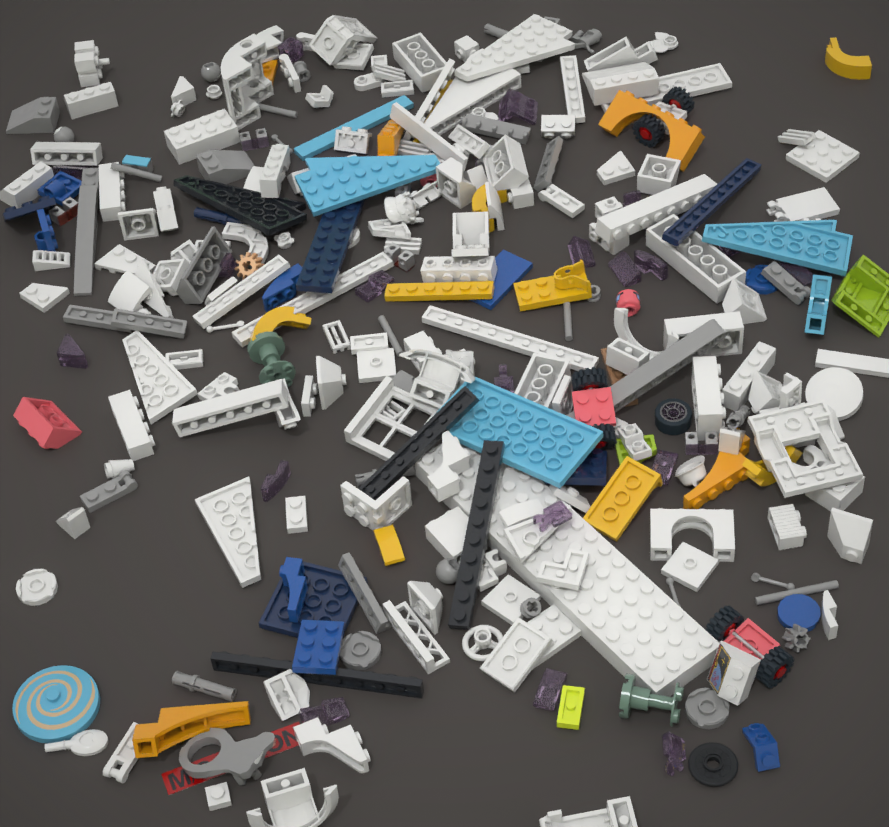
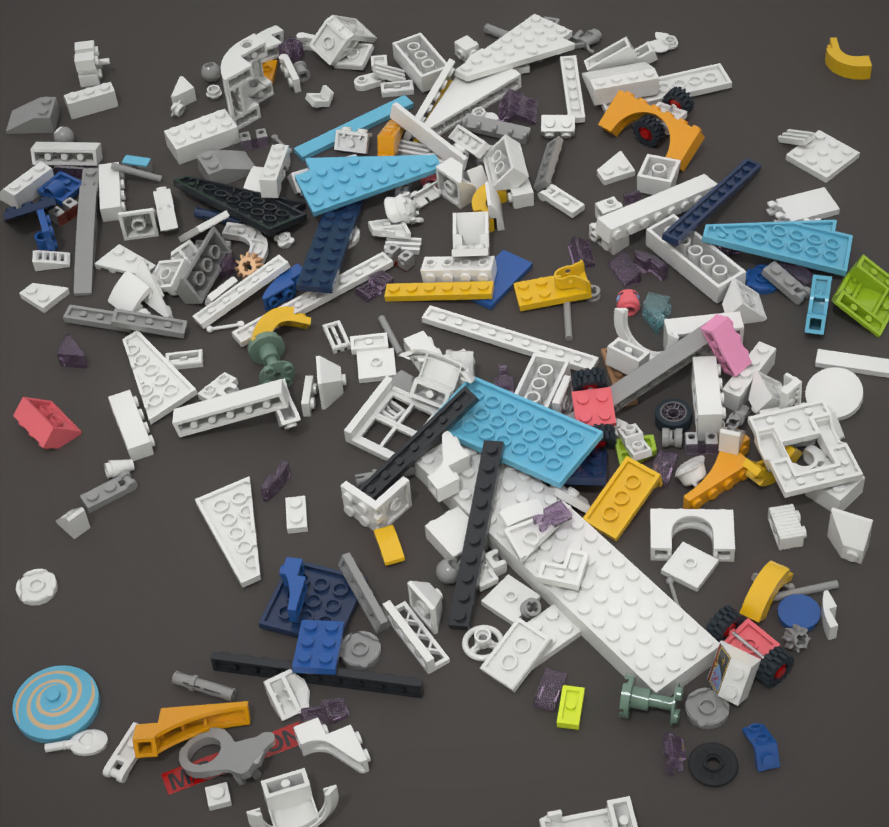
light grey bar [258,103,298,118] -> none
none -> white tile [178,210,229,243]
none -> clear light blue slope [643,292,672,335]
none -> light grey wheel [662,428,682,448]
none -> bright pink brick [700,314,752,377]
none -> yellow arch [740,561,794,623]

